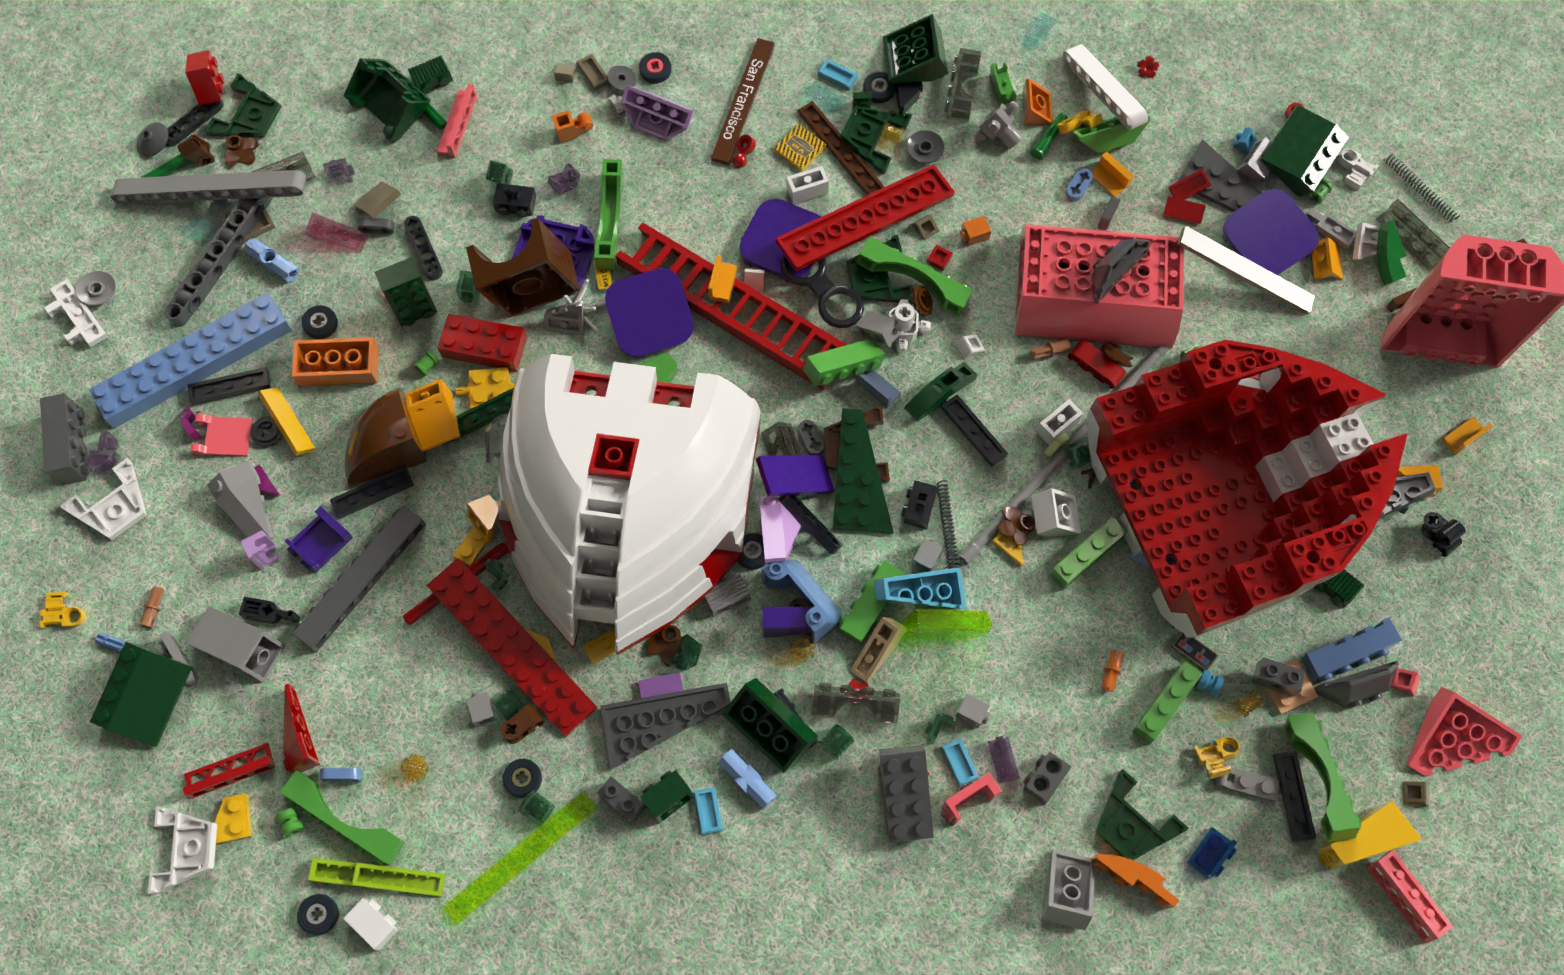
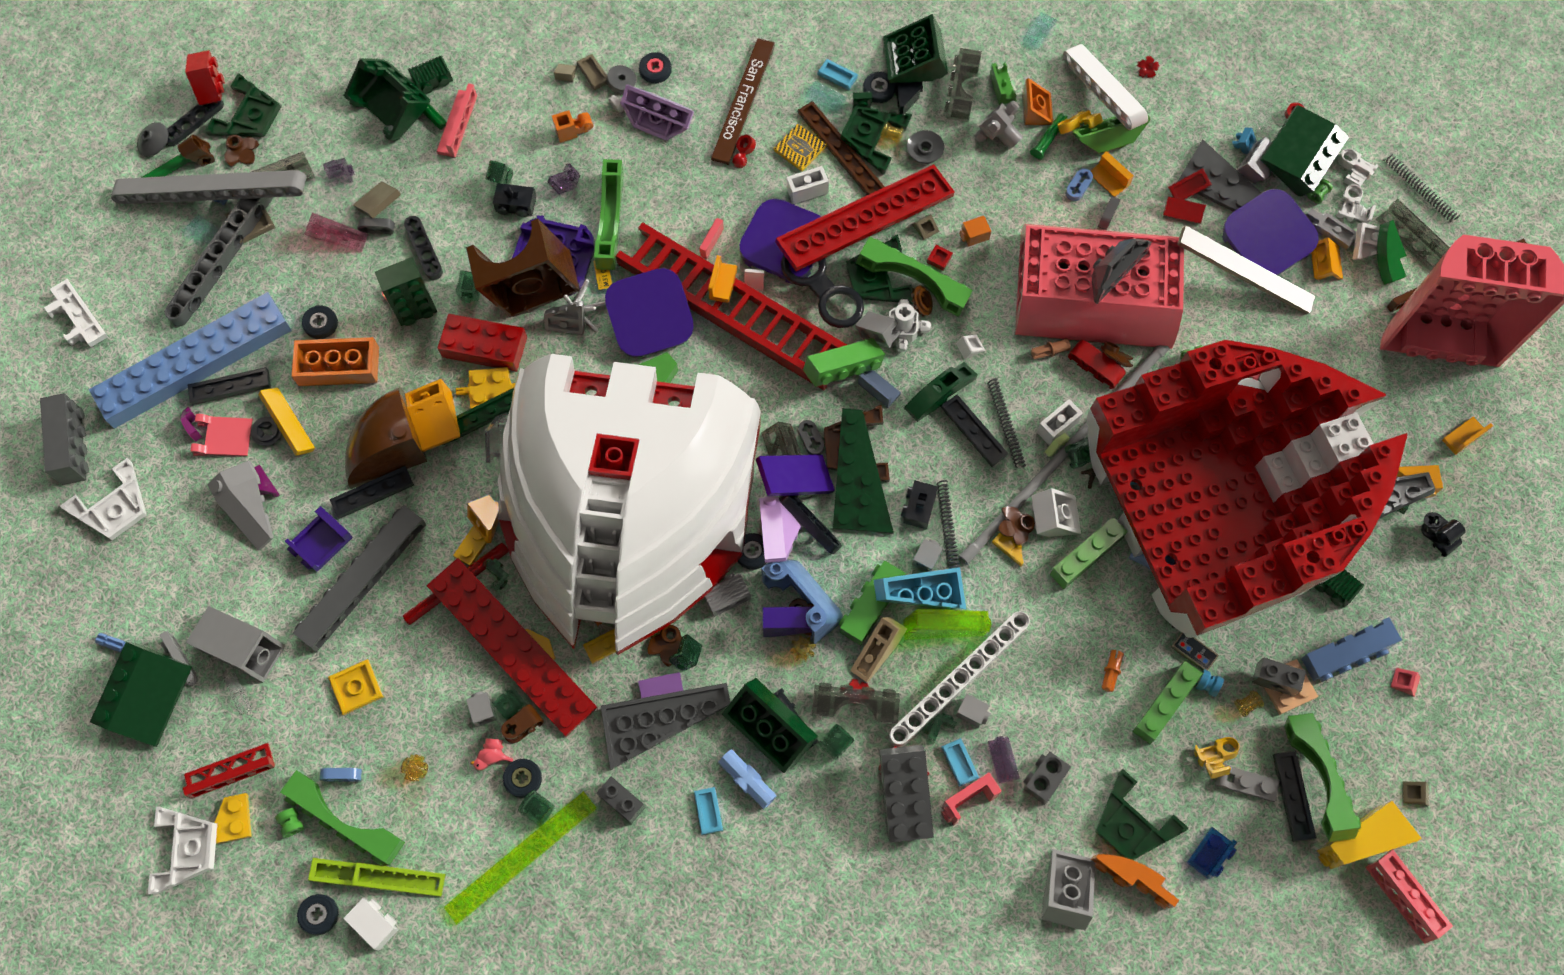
yellow piece [39,592,86,629] -> none
light grey dish [76,271,116,306] -> none
clear purple brick [87,431,121,475] -> none
nougat axle [139,586,164,628] -> none
black piece [239,597,300,624] -> none
lavender hinge [241,530,278,570] -> none
light blue piece [243,238,299,282] -> none
red wedge [283,683,320,774] -> none
bright green bush [413,350,440,376] -> none
dark green brick [640,770,694,824] -> none
dark grey wedge [1314,660,1399,708] -> none
coral slope [1406,687,1522,776] -> none
none -> yellow tile [328,659,384,715]
none -> coral animal [471,738,513,771]
none -> coral tile [700,218,724,259]
none -> white beam [889,611,1030,747]
none -> dark grey piece [987,378,1027,468]
none -> white piece [1336,184,1376,224]

